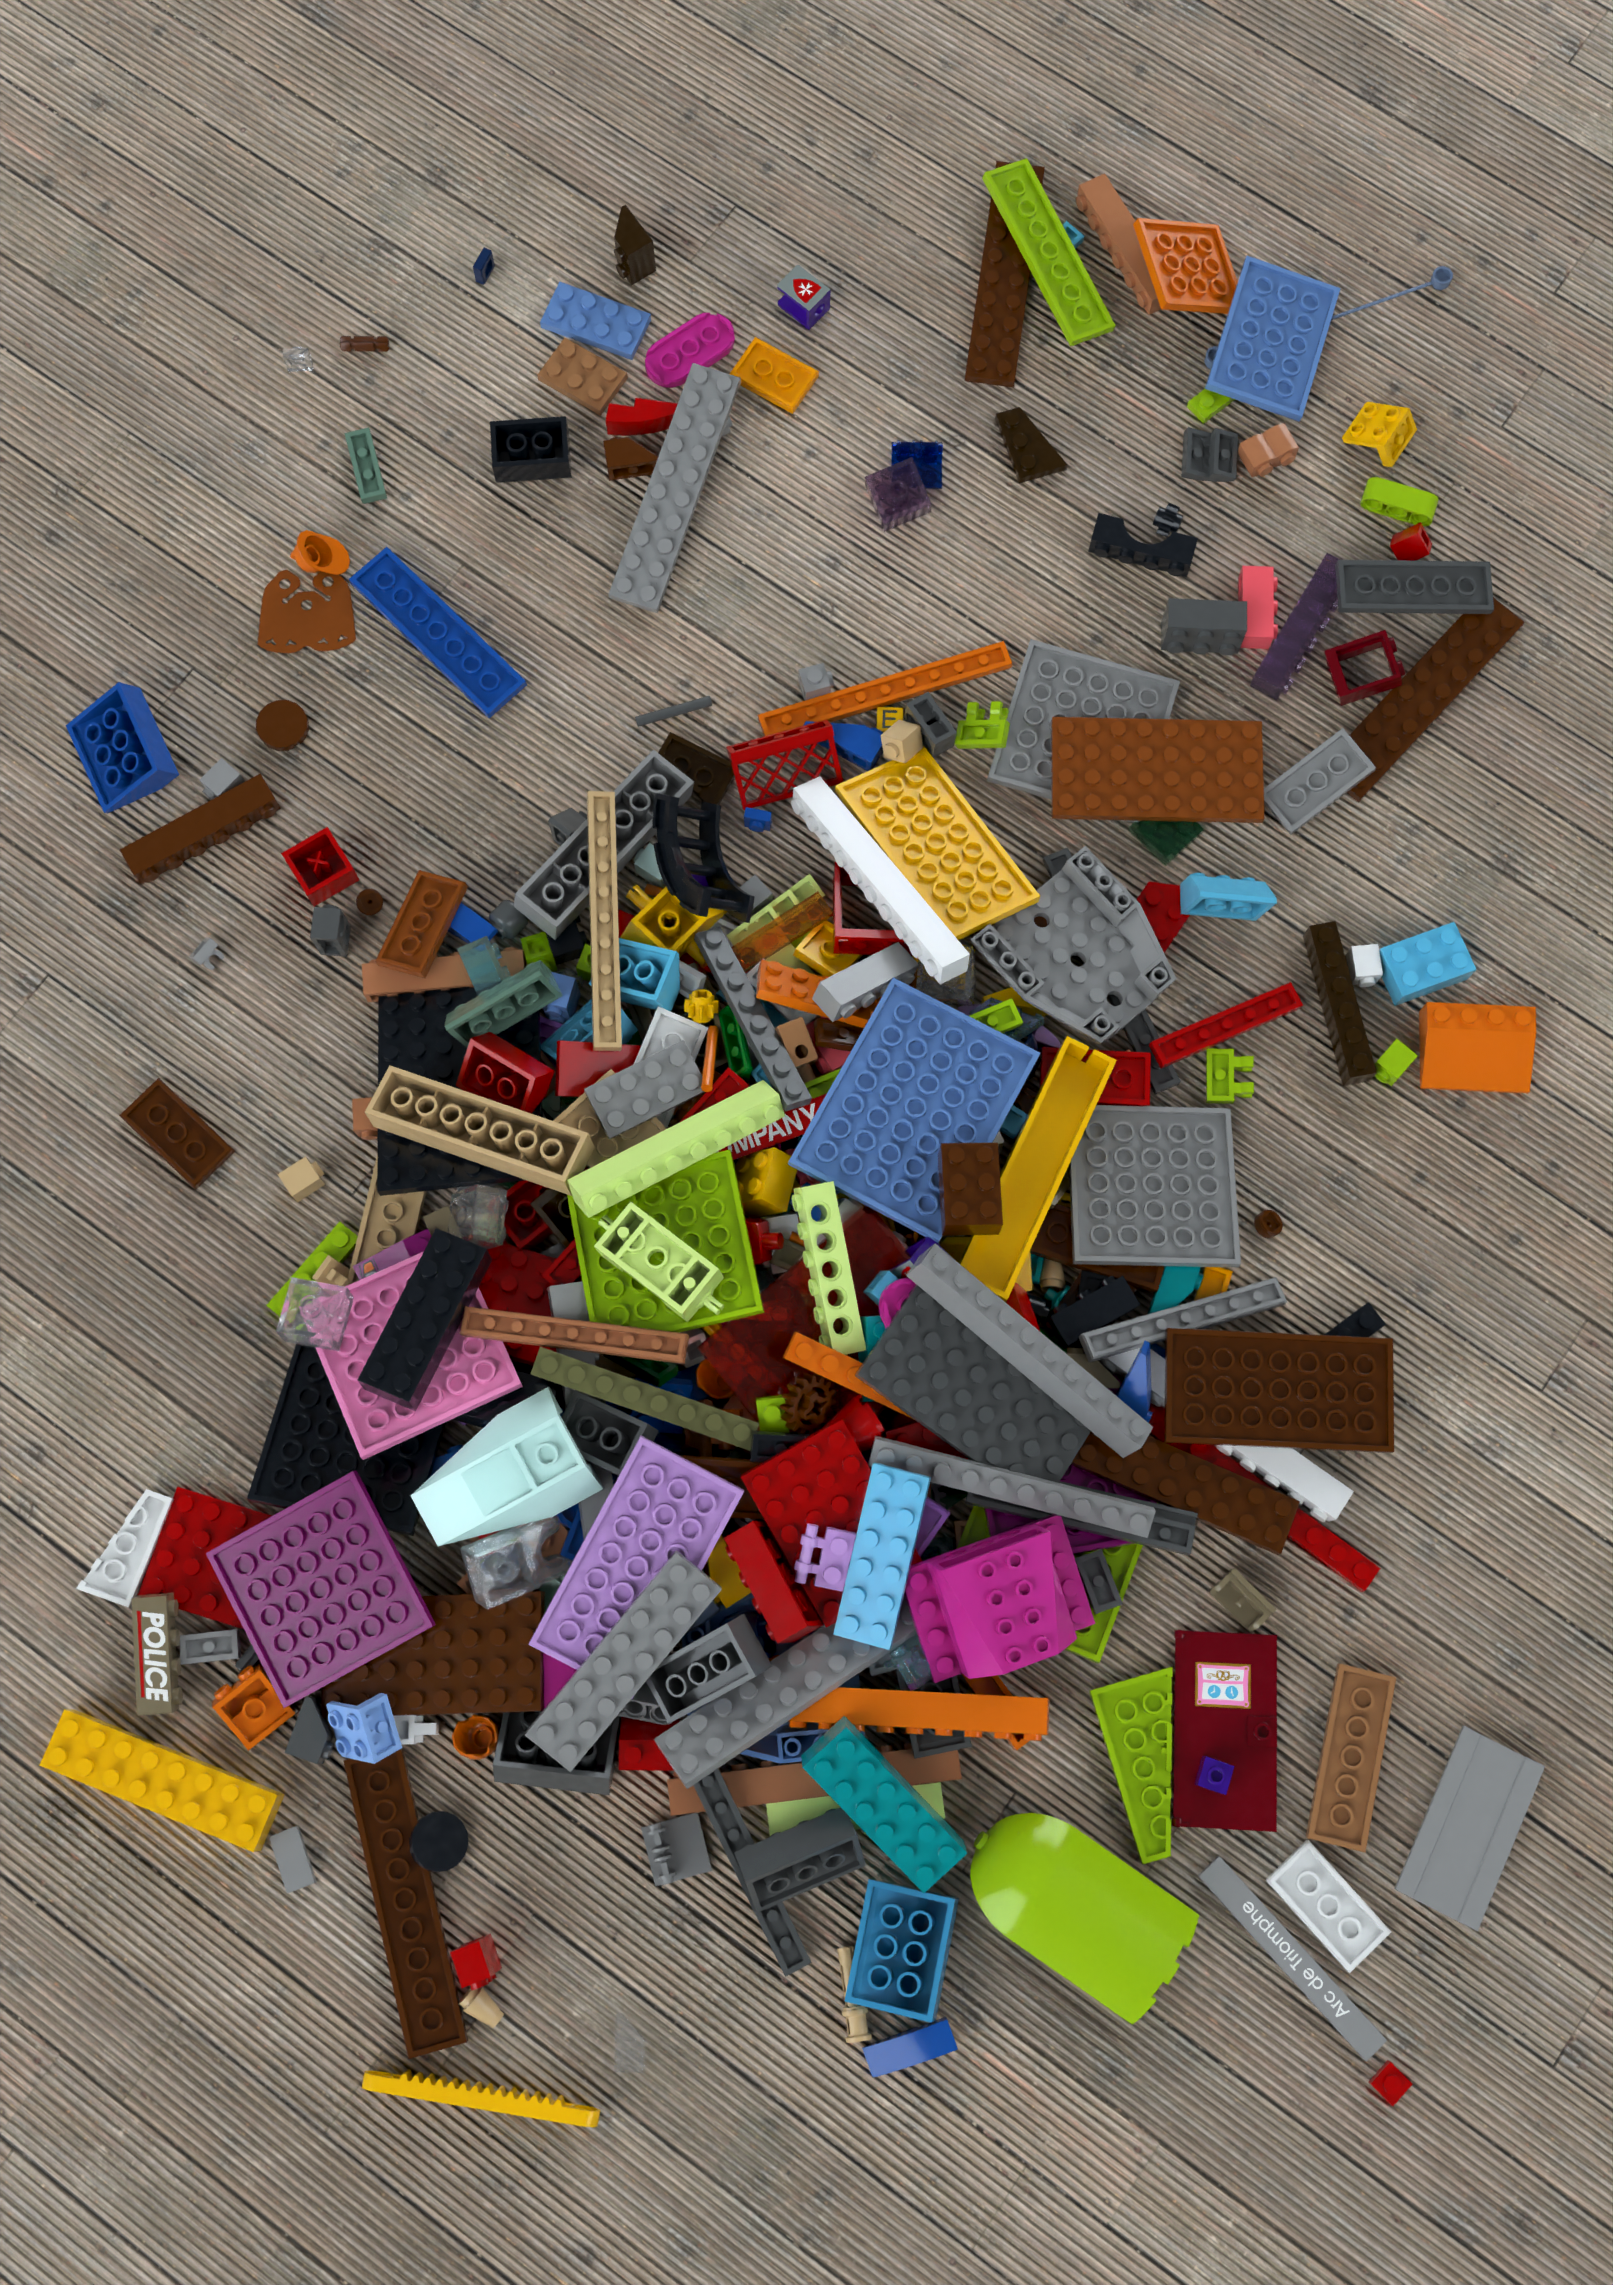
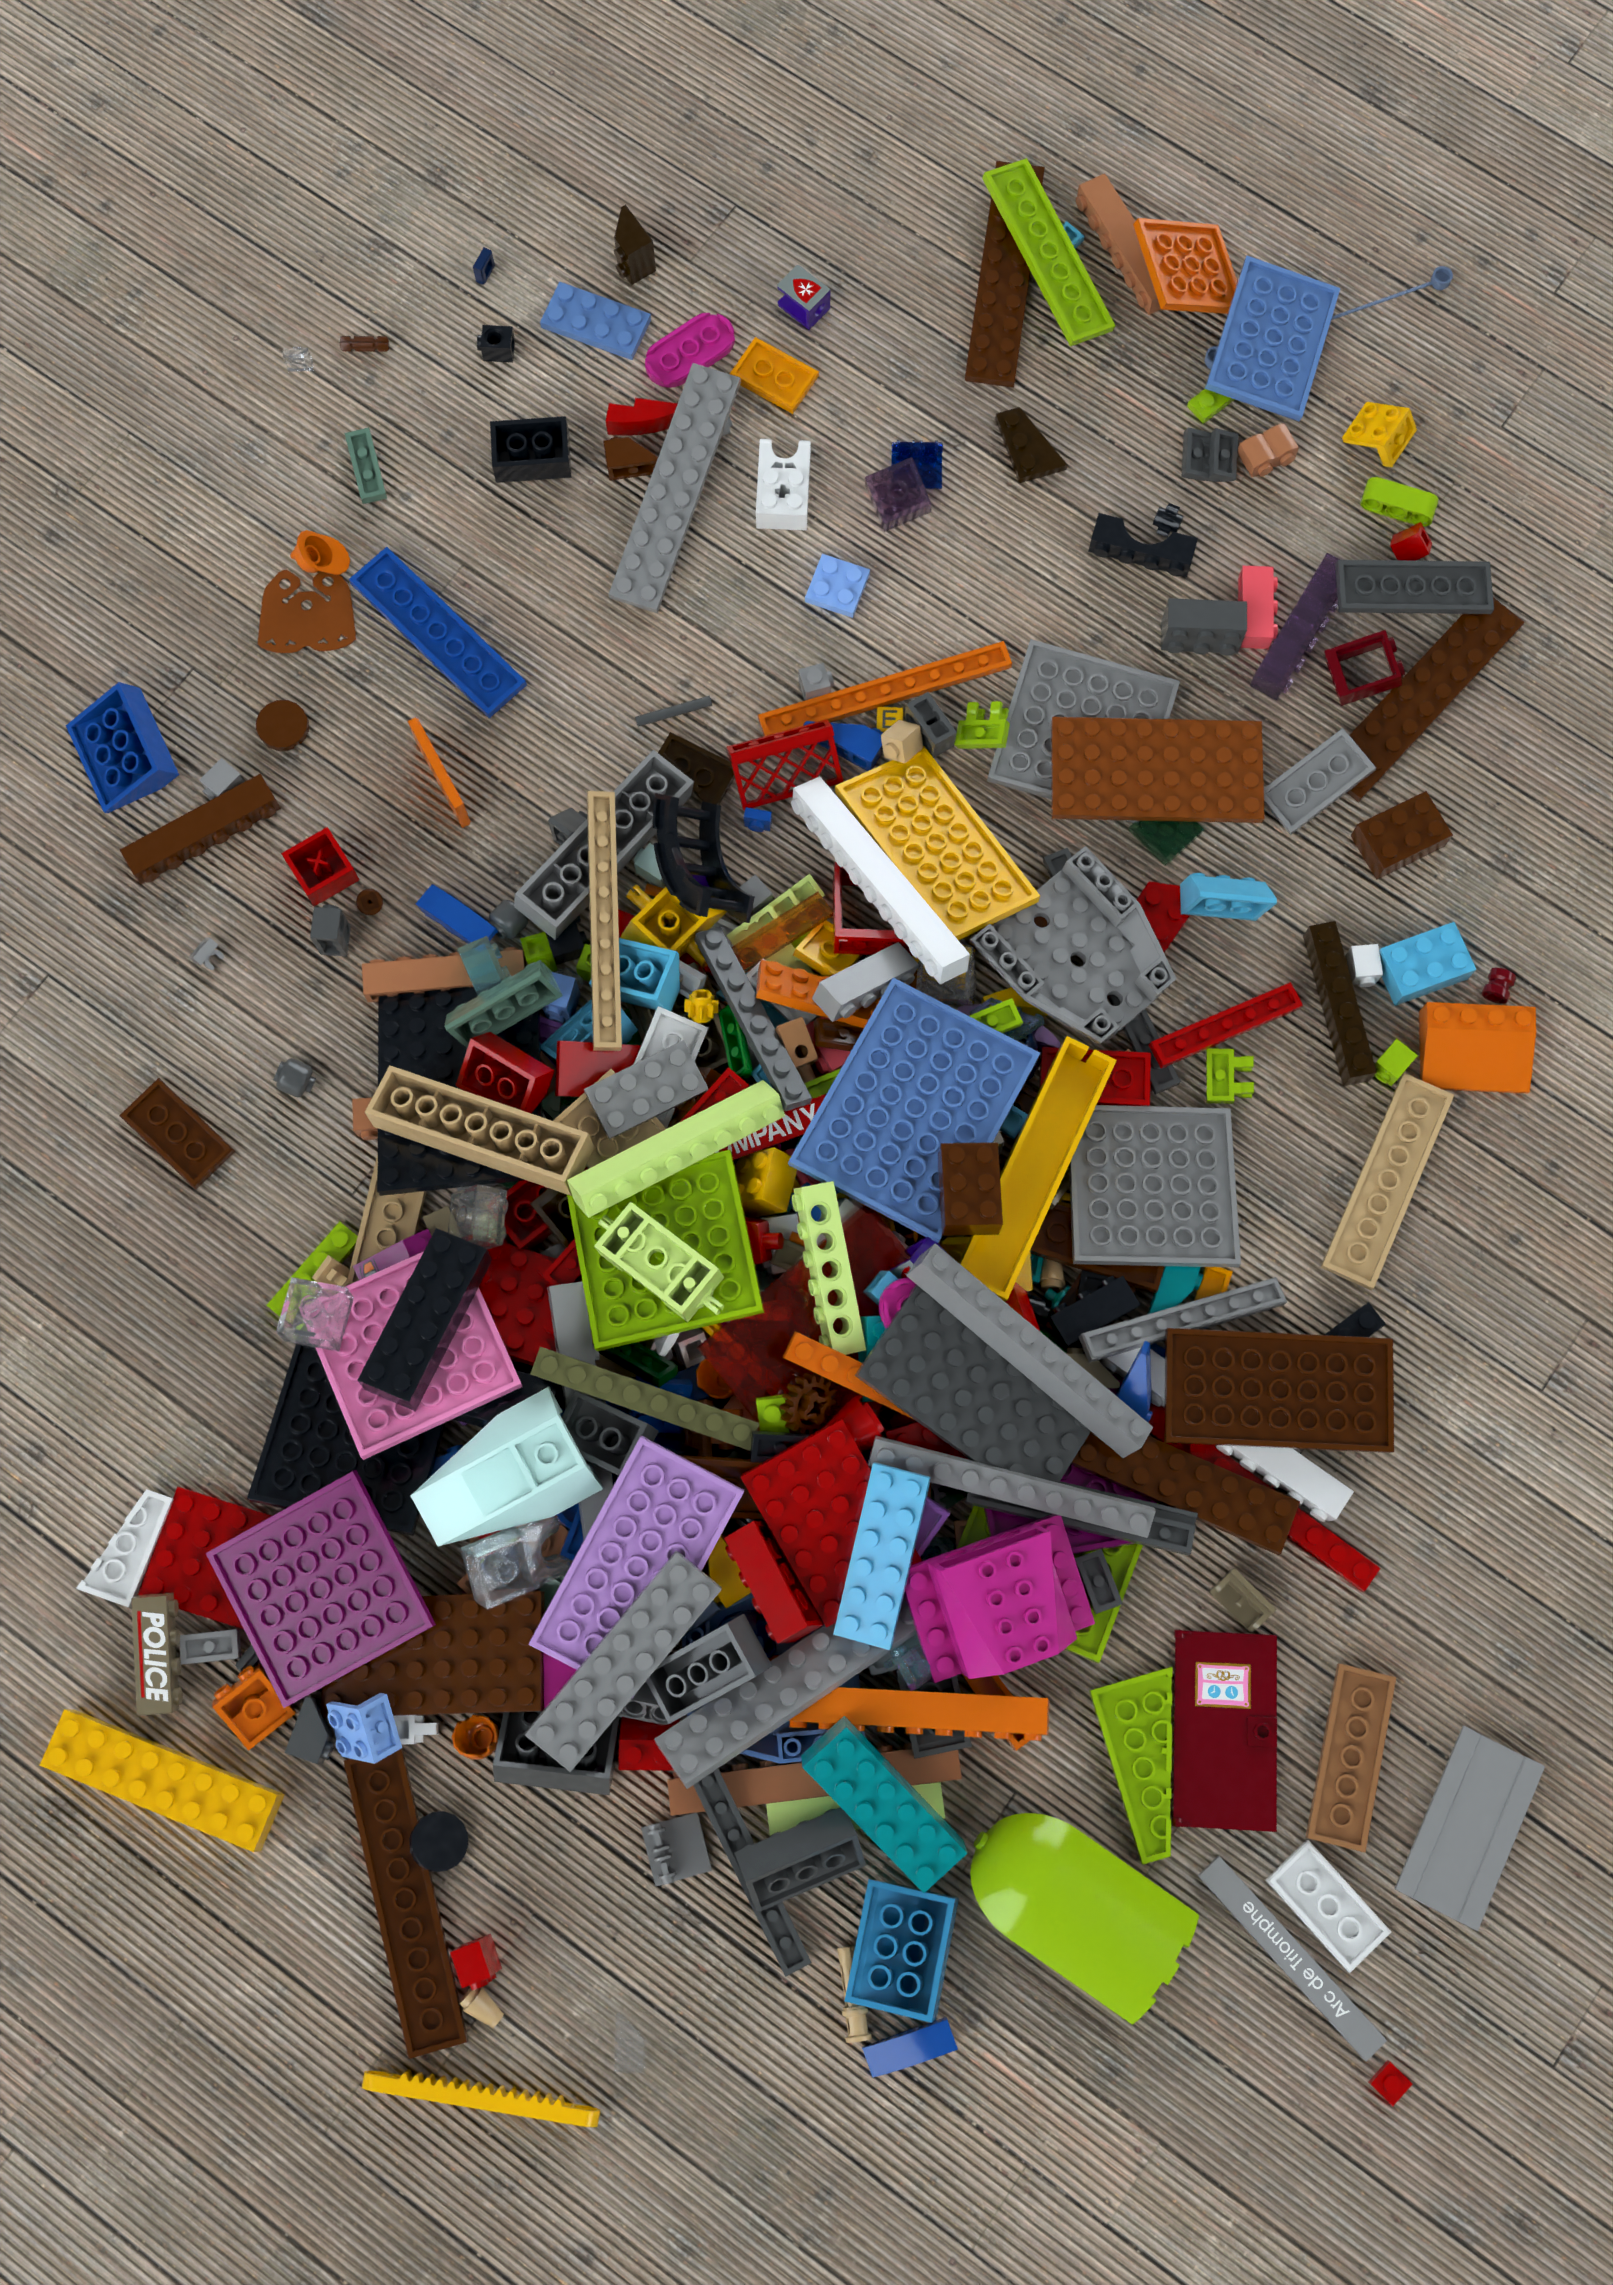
light grey tile [269,1825,317,1894] -> none
tan brick [277,1156,325,1203] -> none
dark orange tile [375,870,468,978] -> none
nougat tile [460,1306,689,1364] -> none
medium nougat plate [537,338,628,416] -> none
orange bar [701,1025,719,1092] -> none
lavender plate [794,1523,856,1592] -> none
dark purple brick [1194,1756,1234,1795] -> none
reddish brown tile [1254,1210,1283,1239] -> none
none -> dark grey head [273,1058,316,1098]
none -> orange tile [408,717,471,828]
none -> black brick [477,325,515,363]
none -> white brick [756,439,811,530]
none -> light blue plate [805,554,870,618]
none -> tan plate [1320,1073,1454,1290]
none -> reddish brown brick [1351,791,1453,880]
none -> dark red wheel [1481,967,1517,1004]

